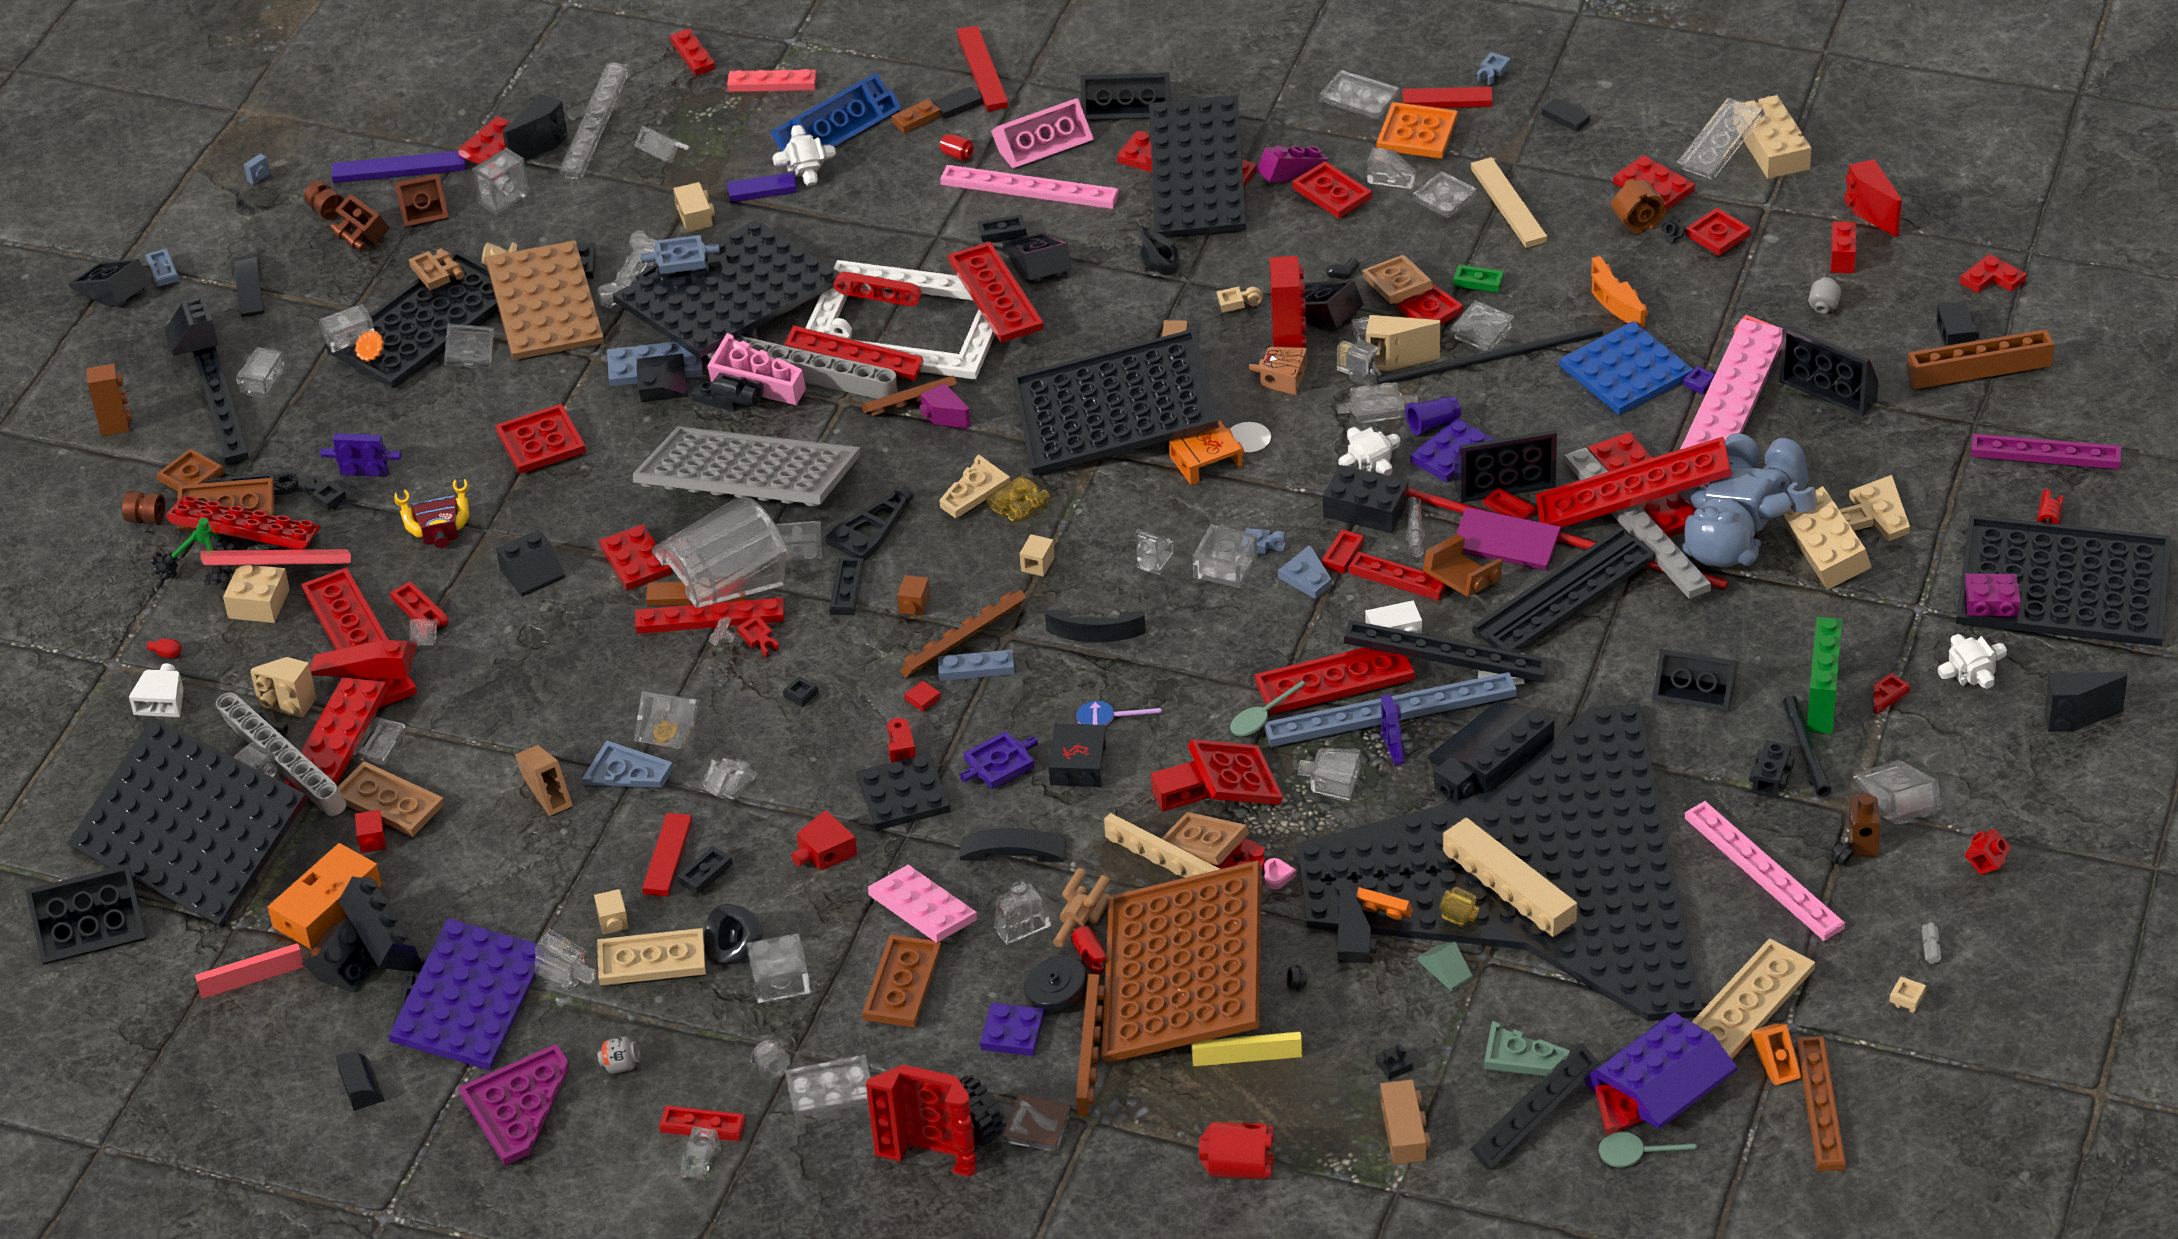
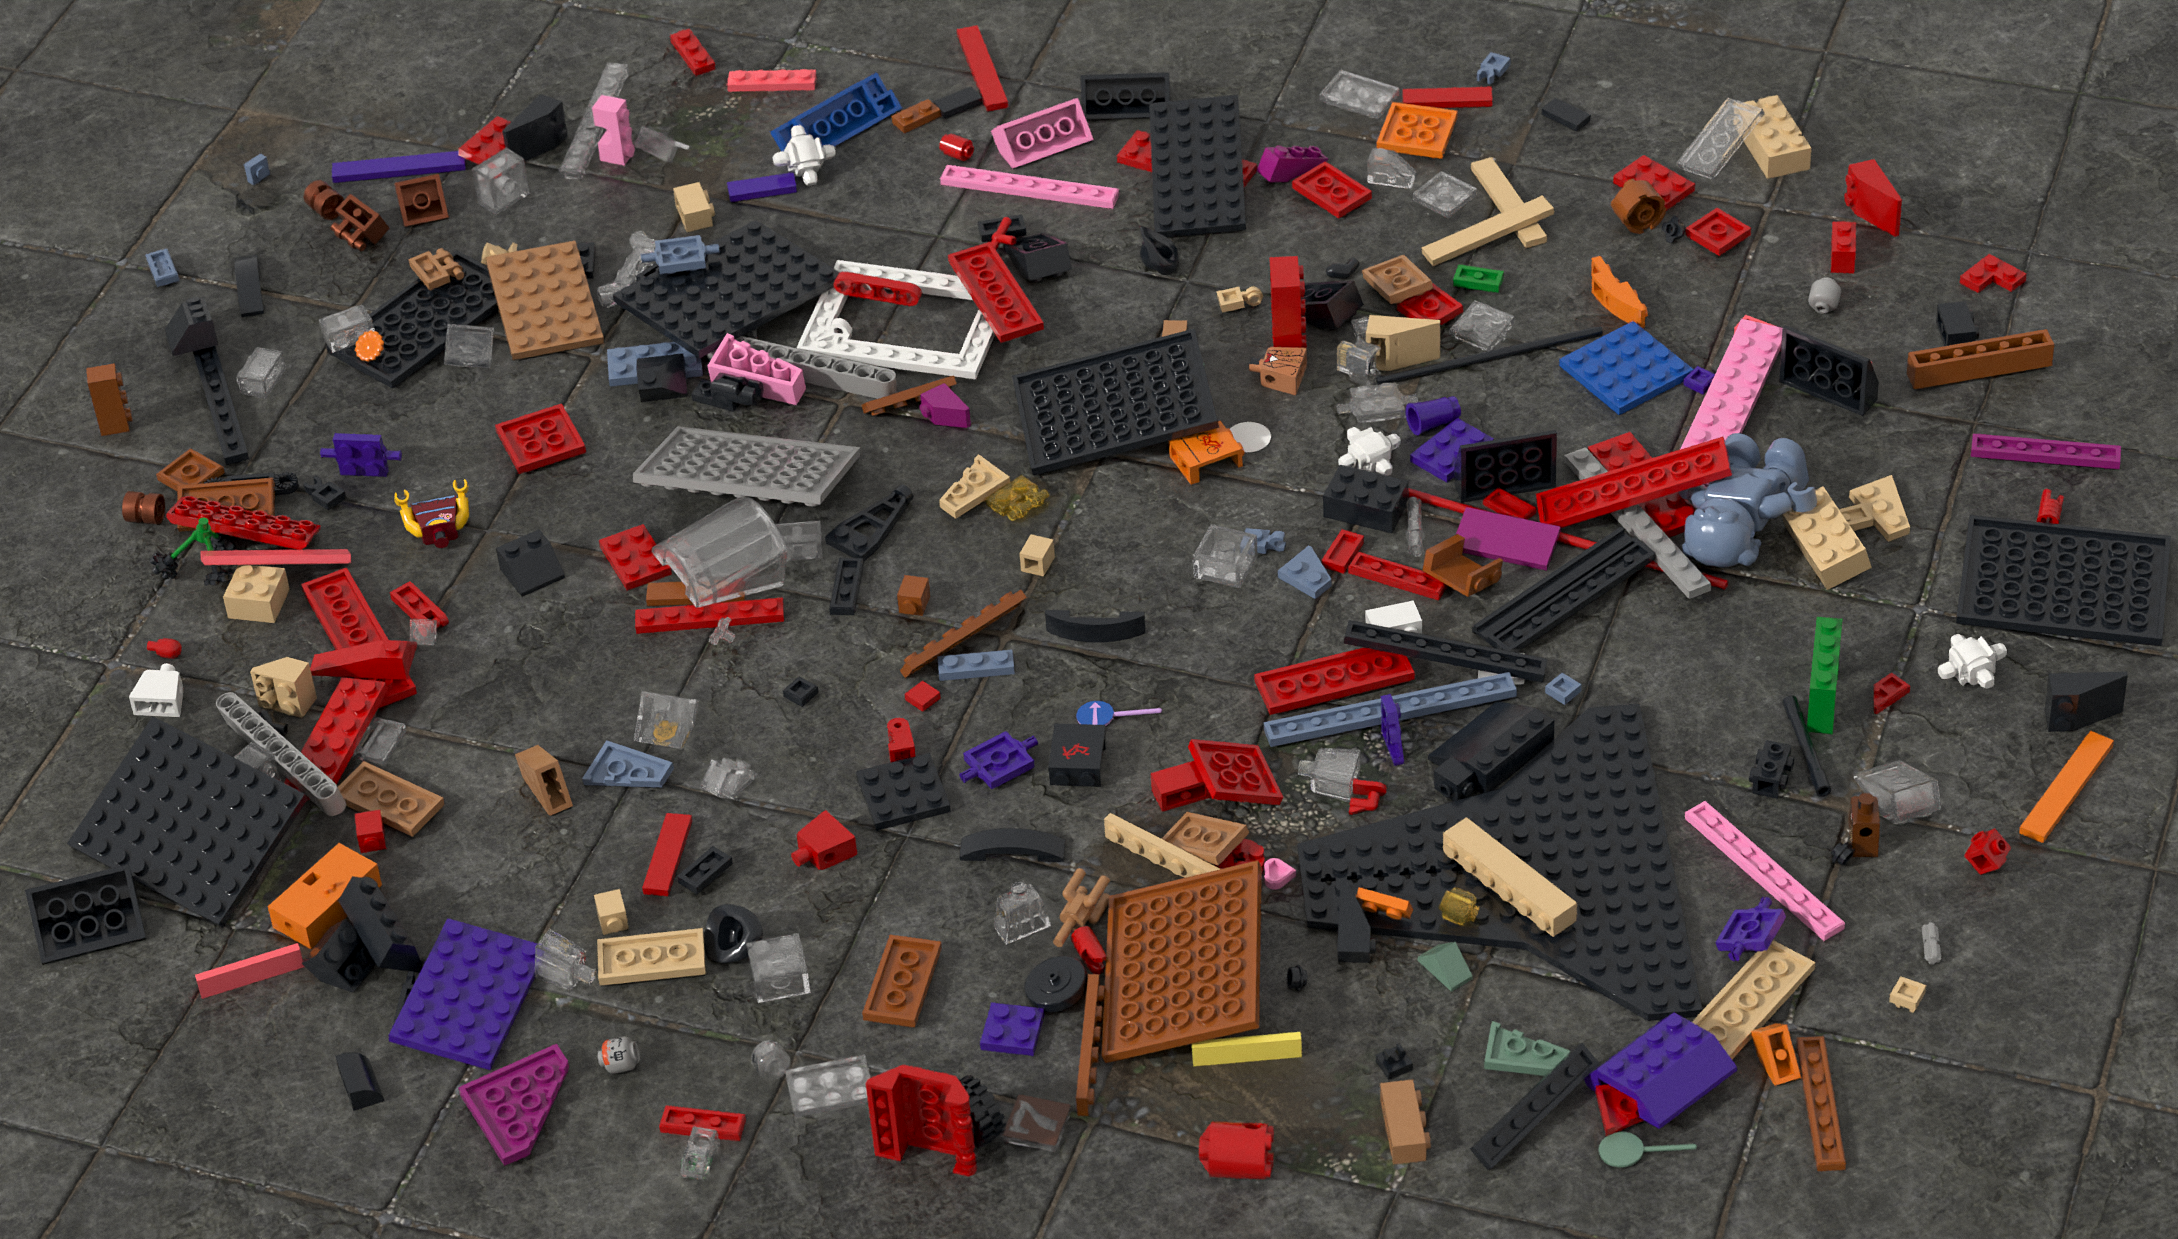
black slope [68,259,151,307] -> none
red plate [737,615,779,658] -> none
red plate [785,325,924,381] -> none
bright pink plate [868,865,977,943] -> none
clear slope [1136,529,1173,575] -> none
sand green piece [1230,681,1305,736] -> none
black slope [1652,649,1739,711] -> none
magenta plate [1965,574,2020,616] -> none
none -> bright pink arch [592,95,635,165]
none -> red piece [991,217,1016,251]
none -> red piece [1349,778,1387,815]
none -> tan tile [1422,195,1554,266]
none -> sand blue plate [1545,673,1581,705]
none -> dark purple plate [1715,897,1786,961]
none -> orange tile [2019,731,2114,843]

